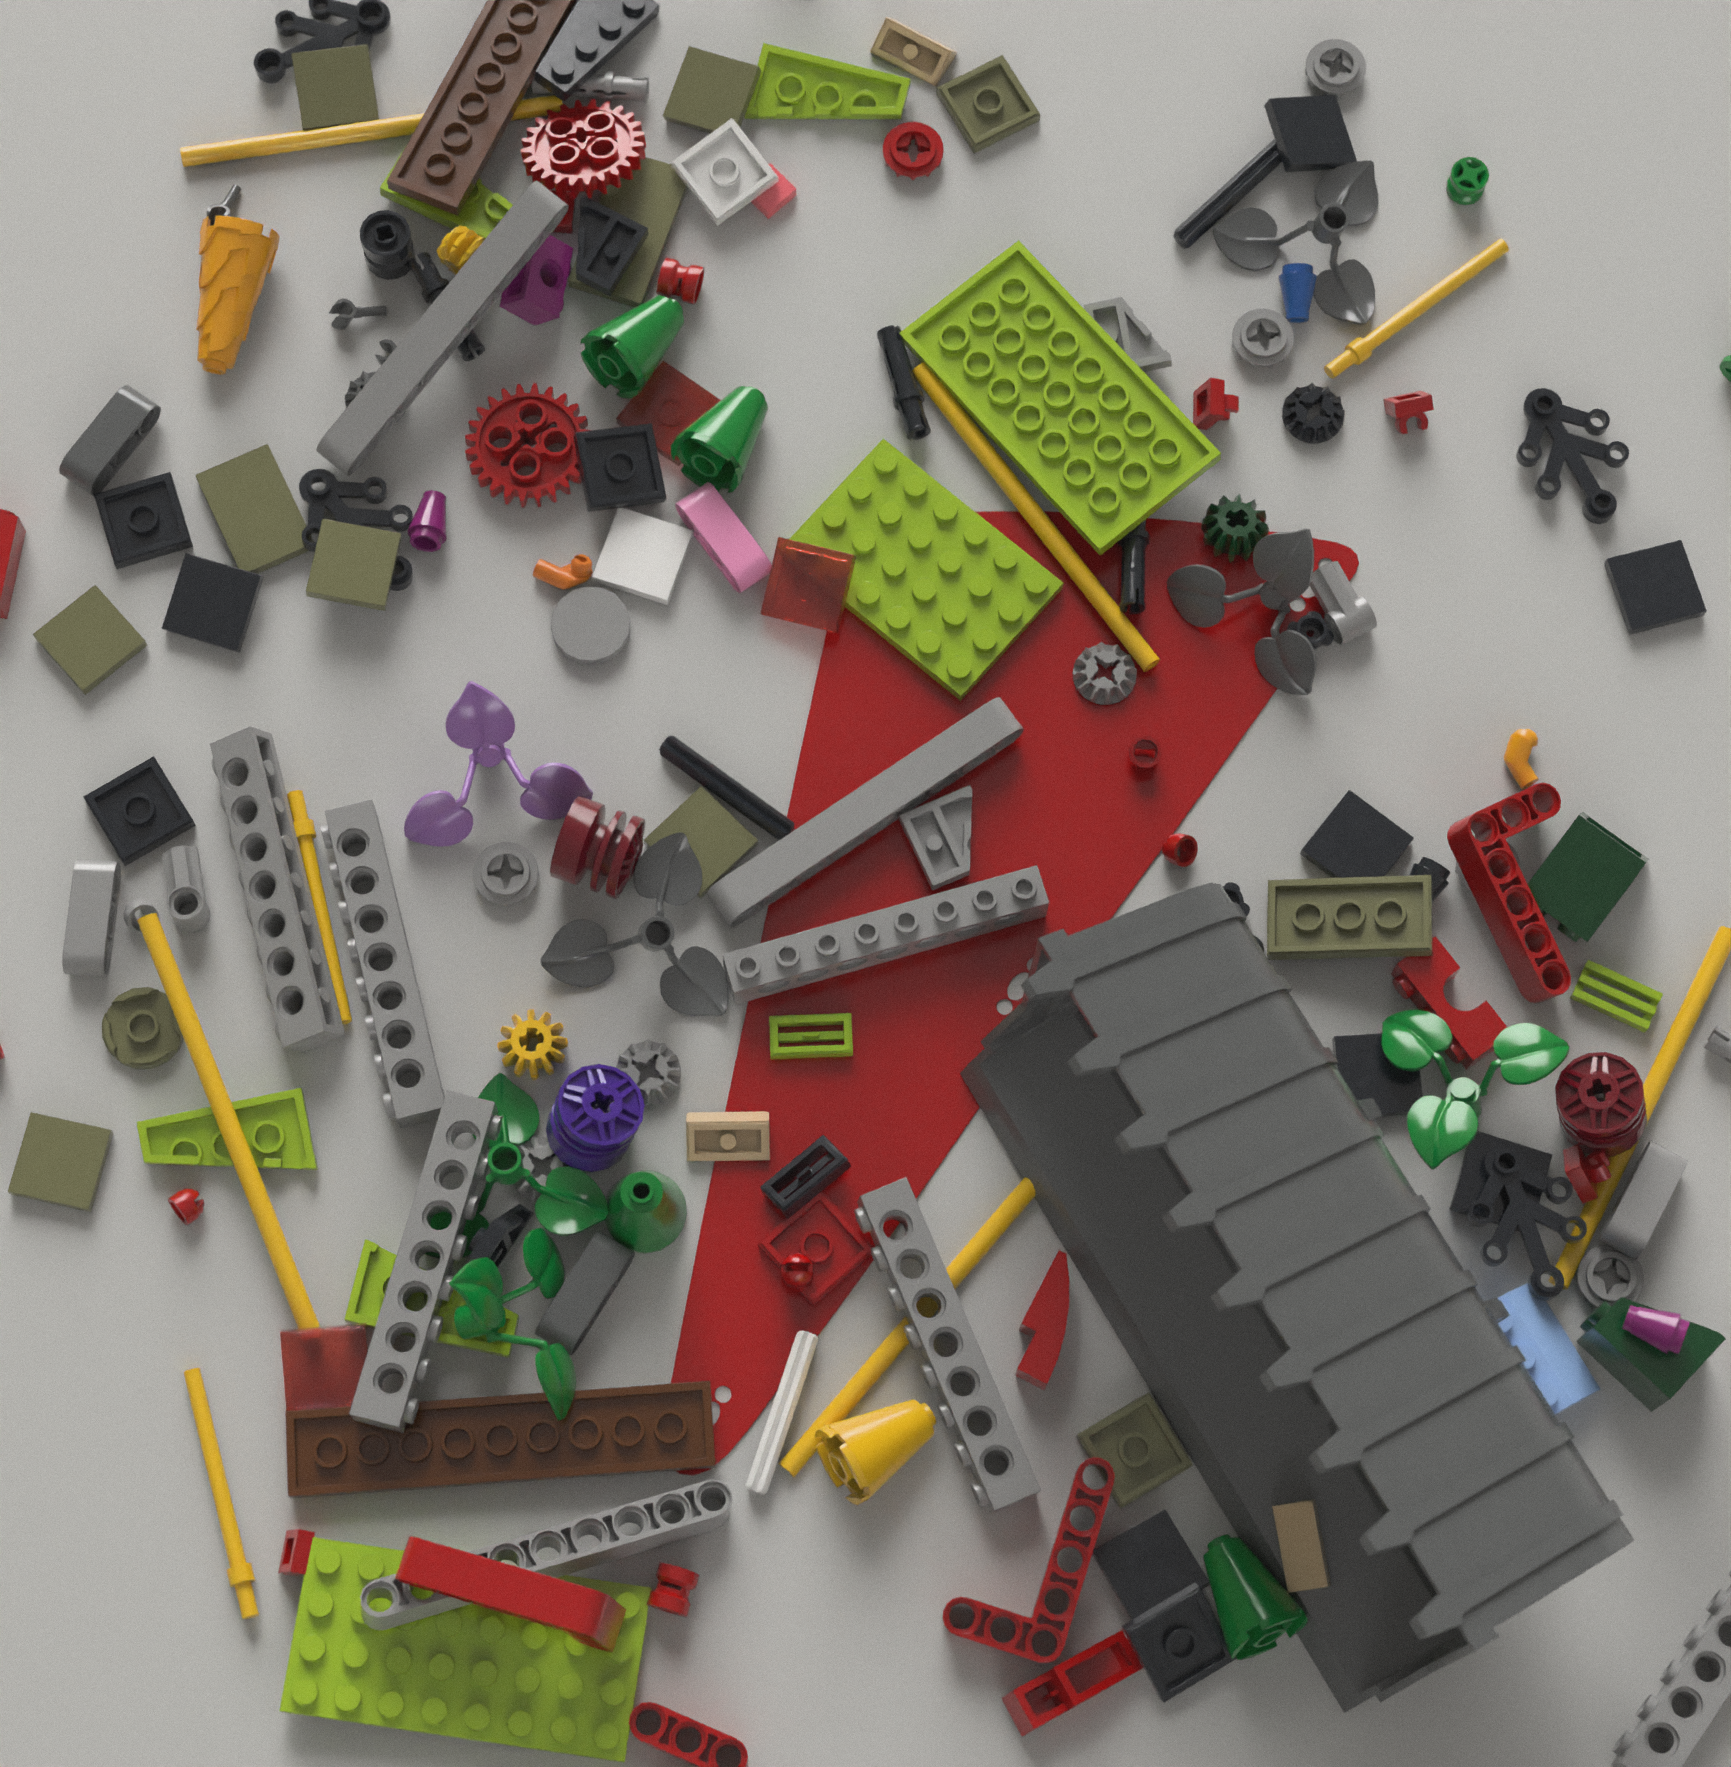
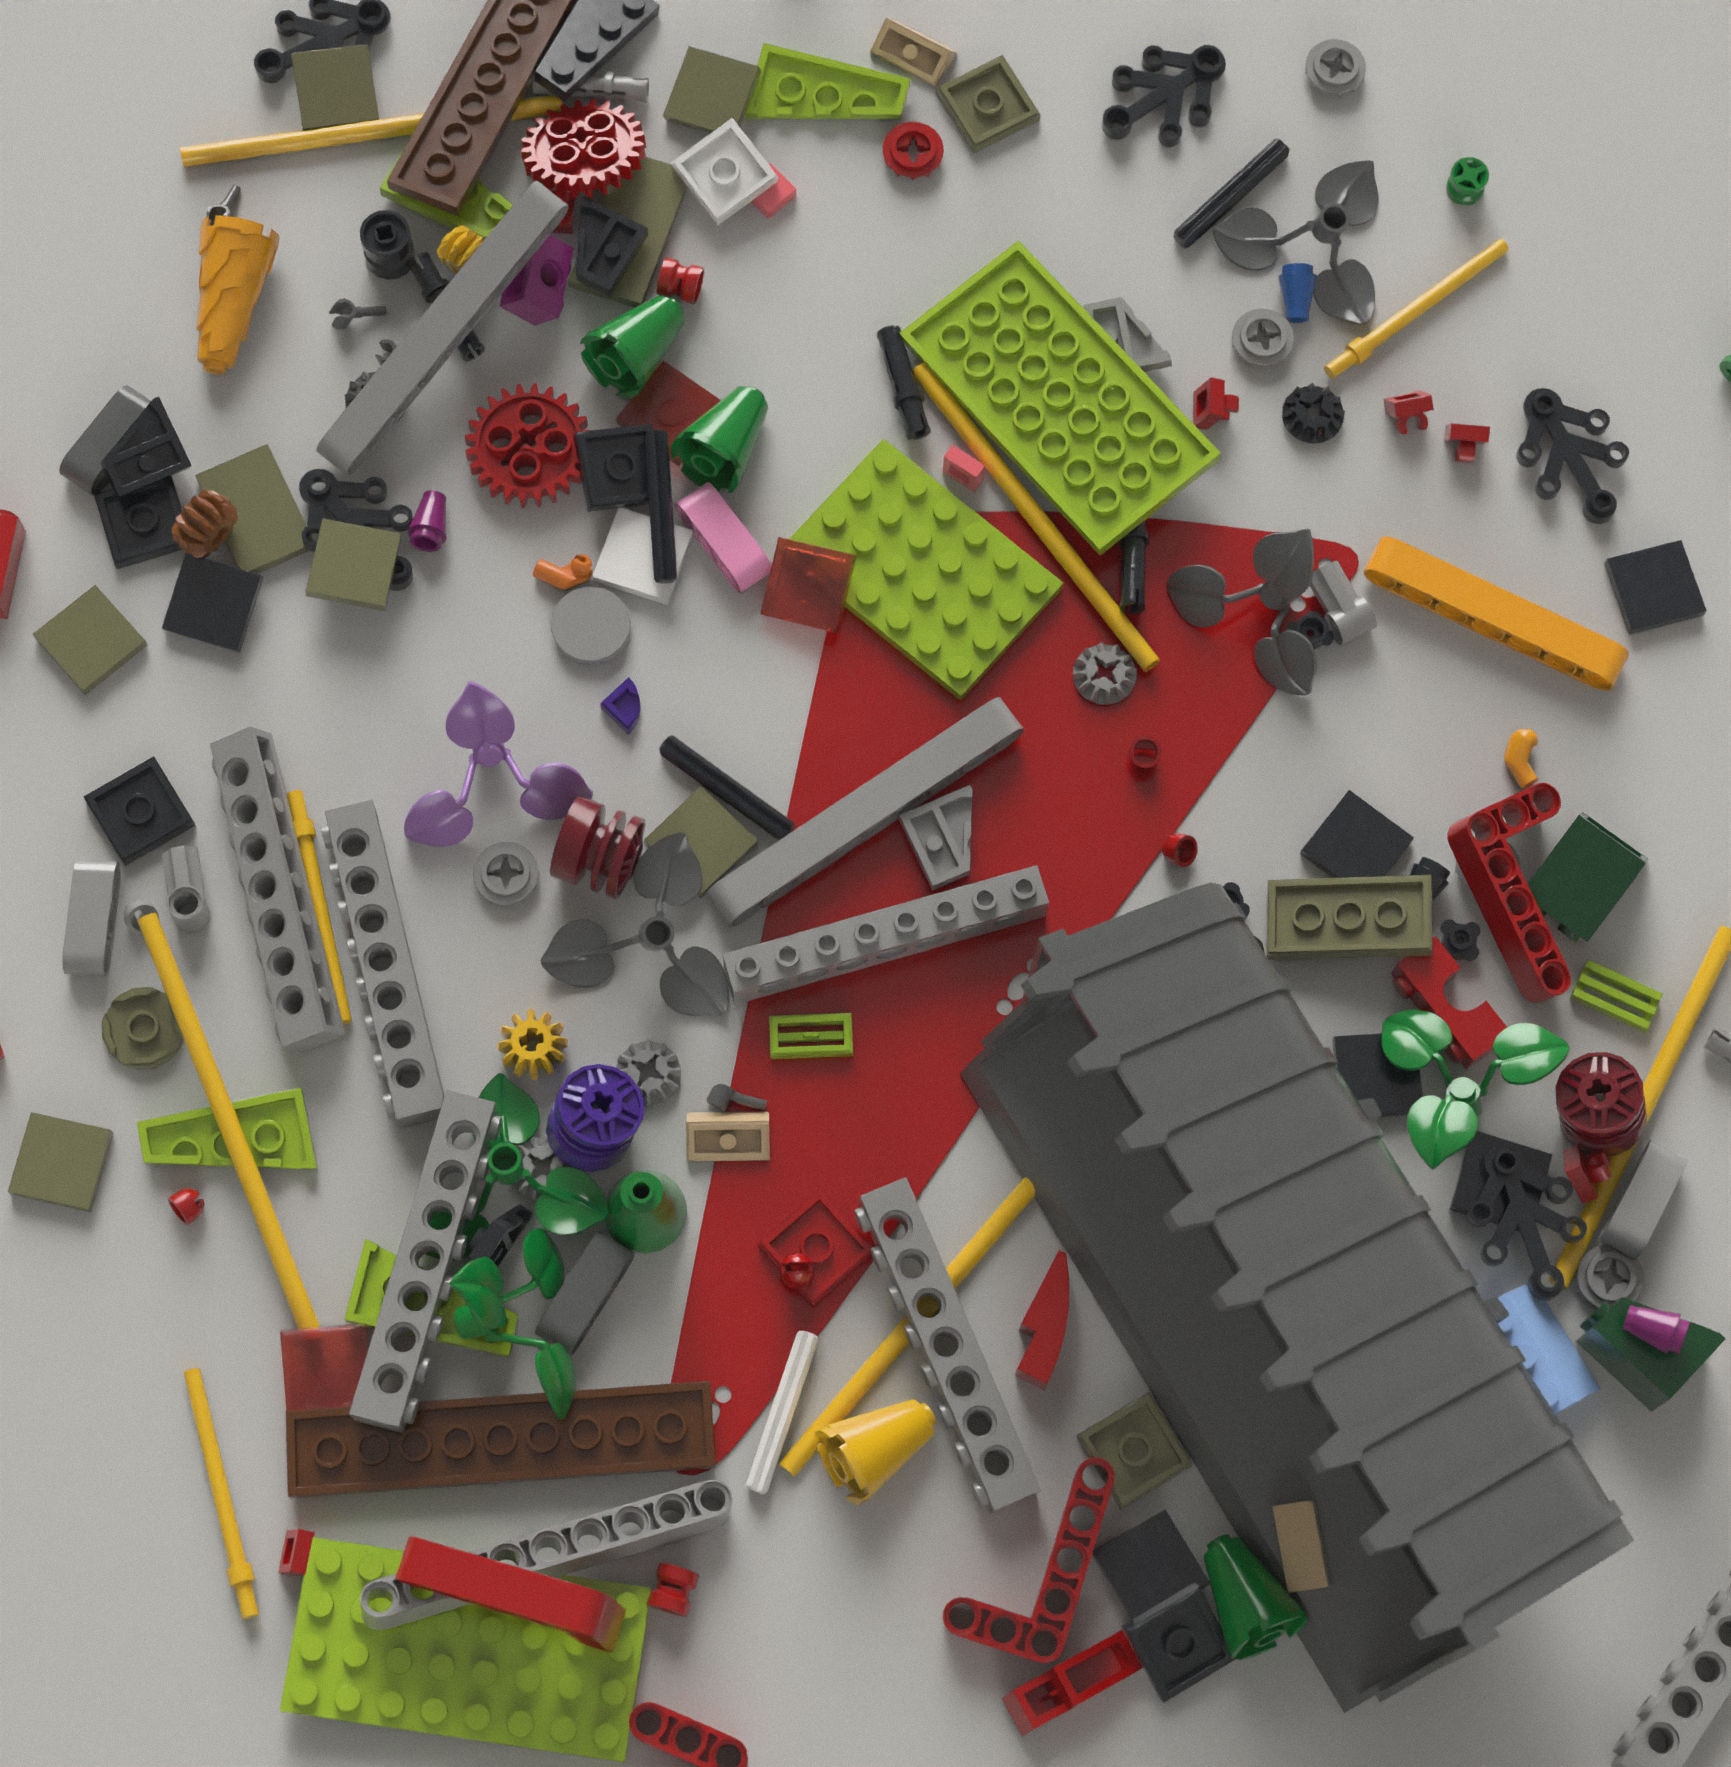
black tile [760,1135,851,1219] -> none
dark green gear [1201,493,1269,563] -> none
black tile [1264,95,1357,172] -> none
none -> black wing [101,396,192,499]
none -> dark orange gear [171,490,238,558]
none -> dark purple tile [600,677,641,735]
none -> black axle [645,430,677,584]
none -> dark grey hand [706,1084,767,1111]
none -> coral tile [942,445,985,493]
none -> black plant [1102,45,1226,147]
none -> light orange beam [1363,536,1629,691]
none -> black plate [1440,919,1481,961]
none -> red tile [1444,423,1490,463]

